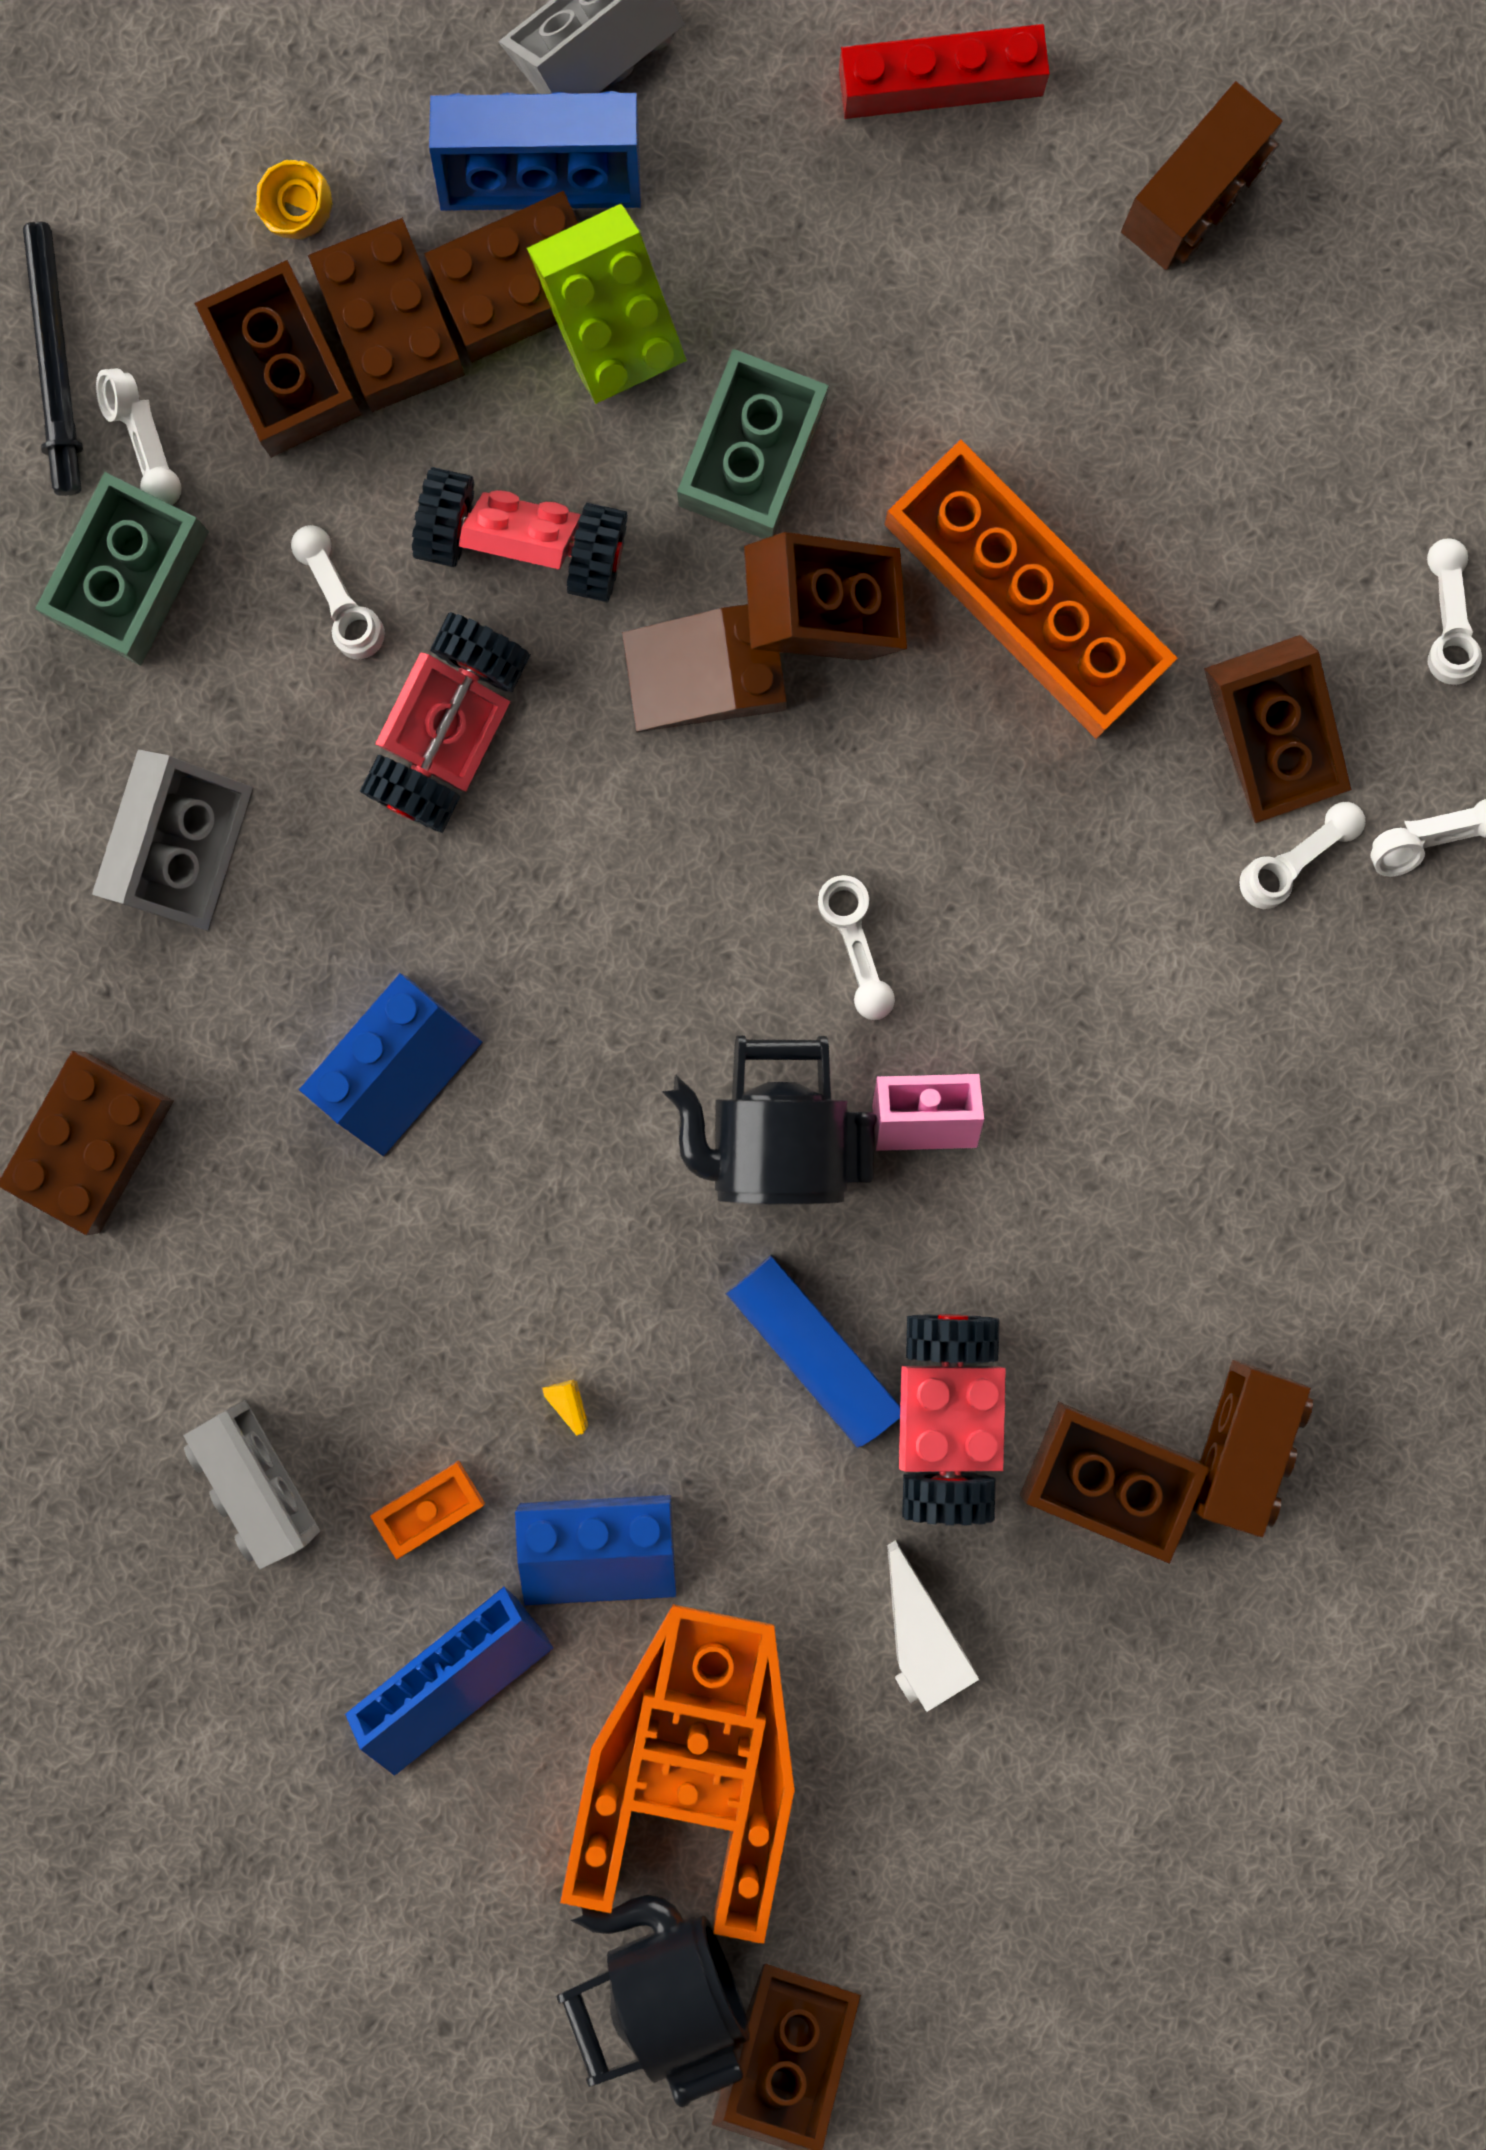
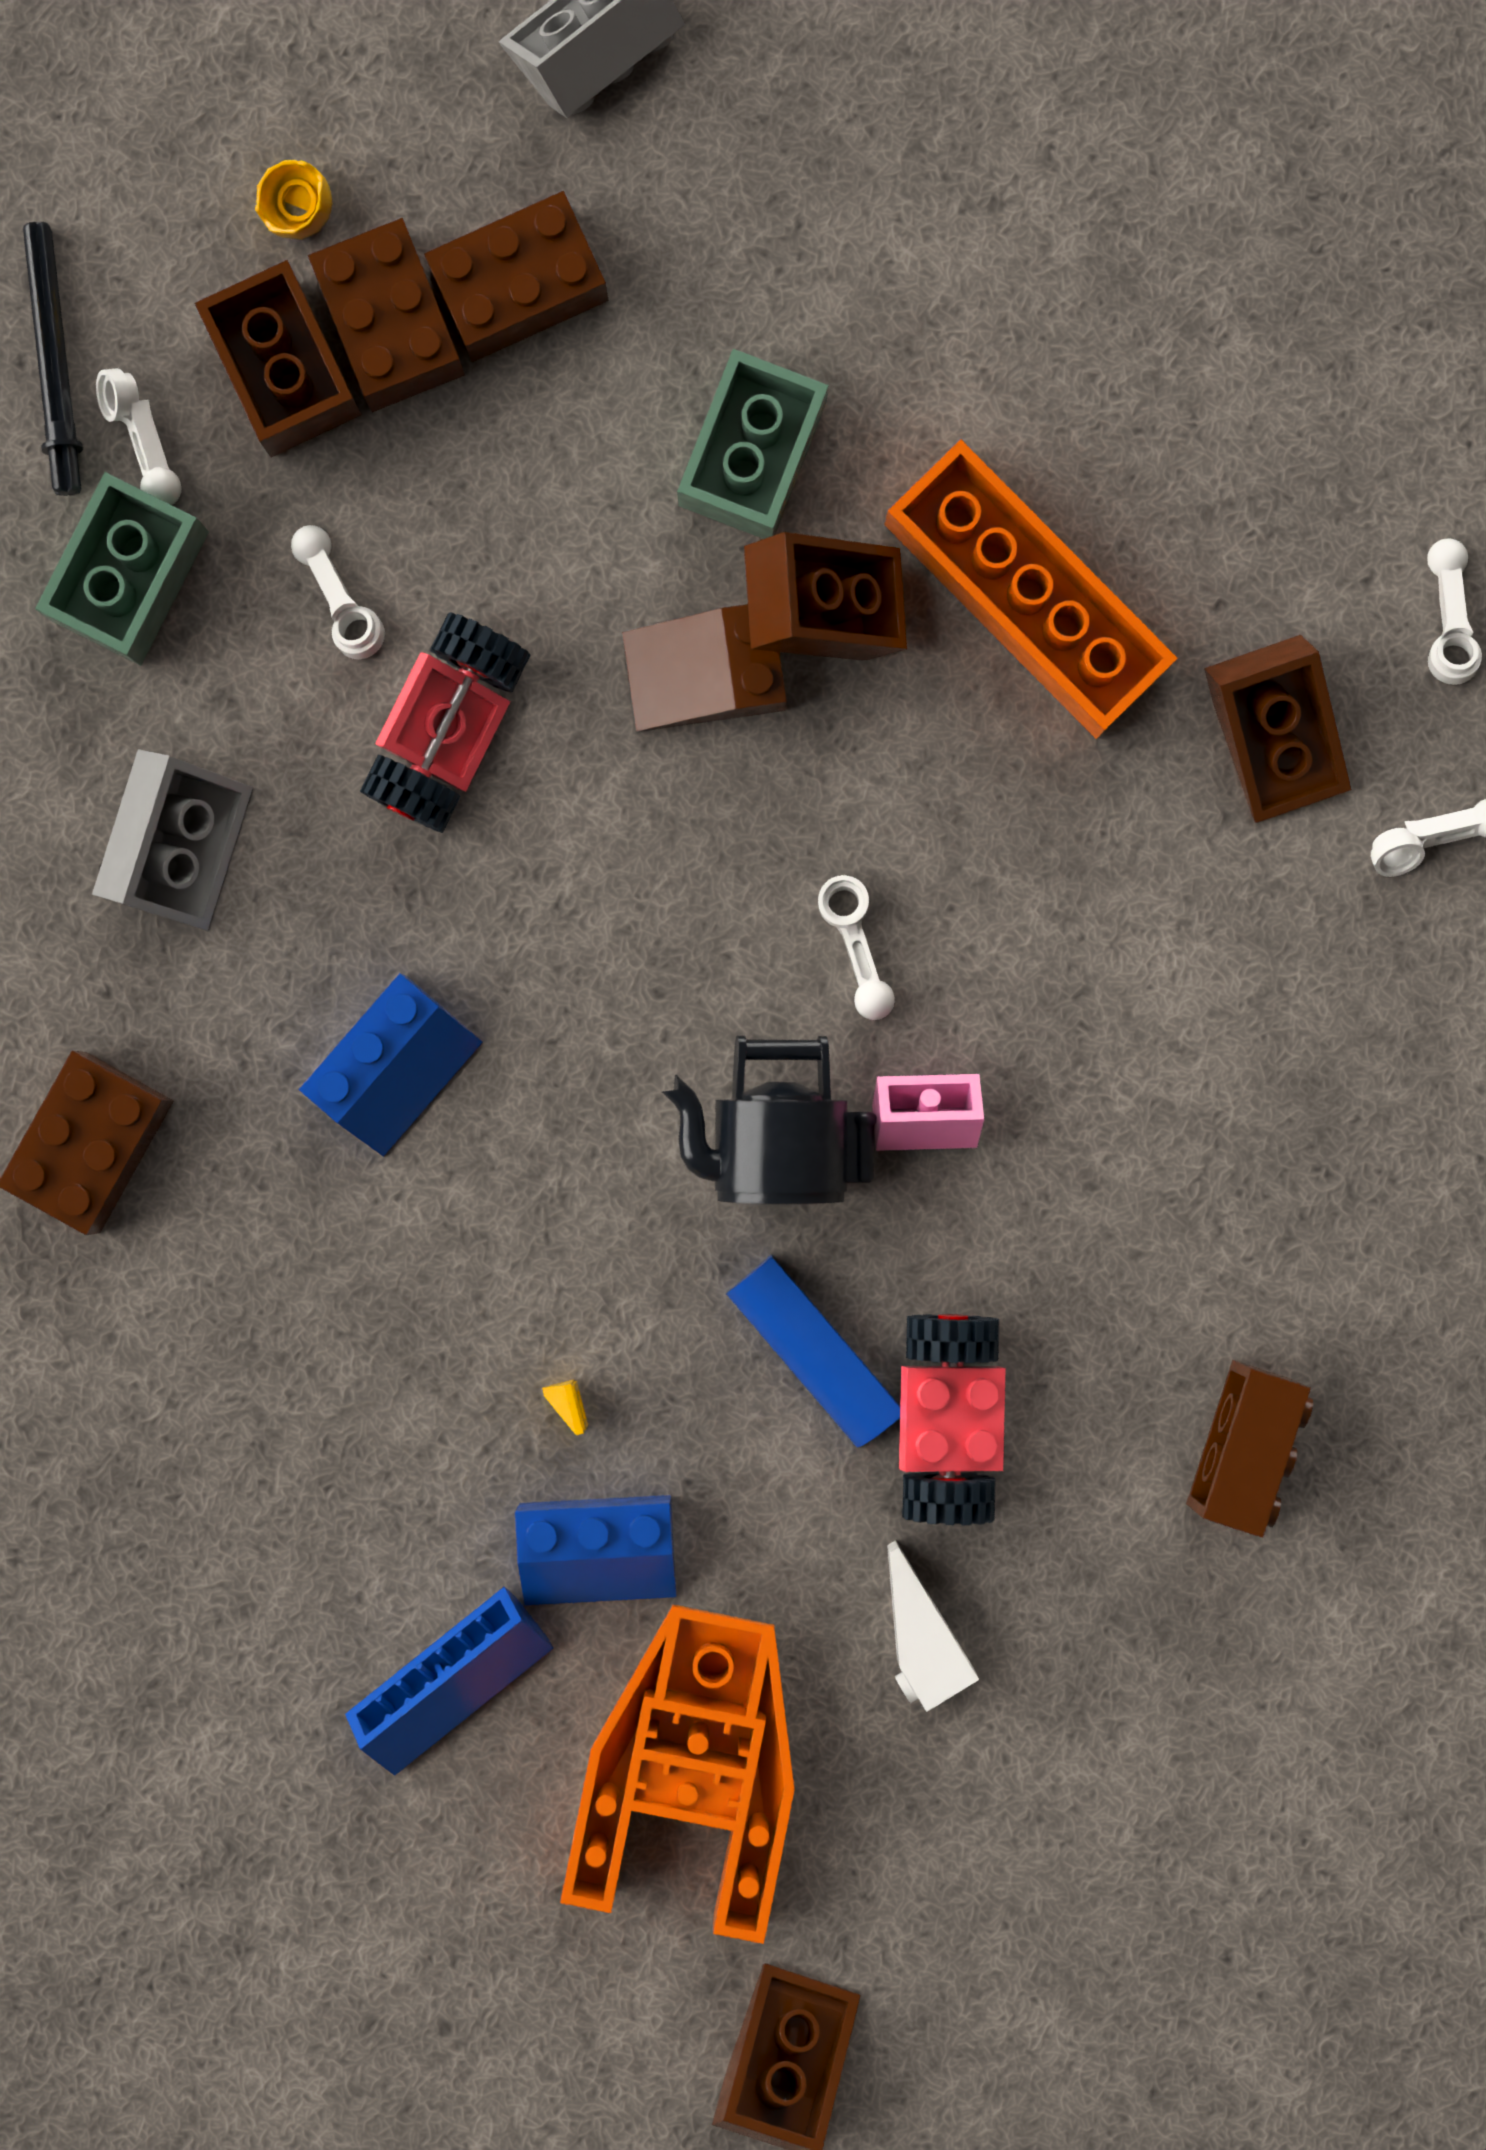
light grey slope [183,1400,321,1569] -> none
orange plate [370,1460,485,1560] -> none
plate [412,467,628,602] -> none
blue slope [429,91,641,211] -> none
lime brick [527,204,687,404] -> none
black piece [556,1895,750,2108] -> none
red brick [839,24,1050,119] -> none
reddish brown brick [1020,1401,1209,1564] -> none
reddish brown brick [1121,81,1283,271] -> none
white piece [1239,802,1365,909] -> none

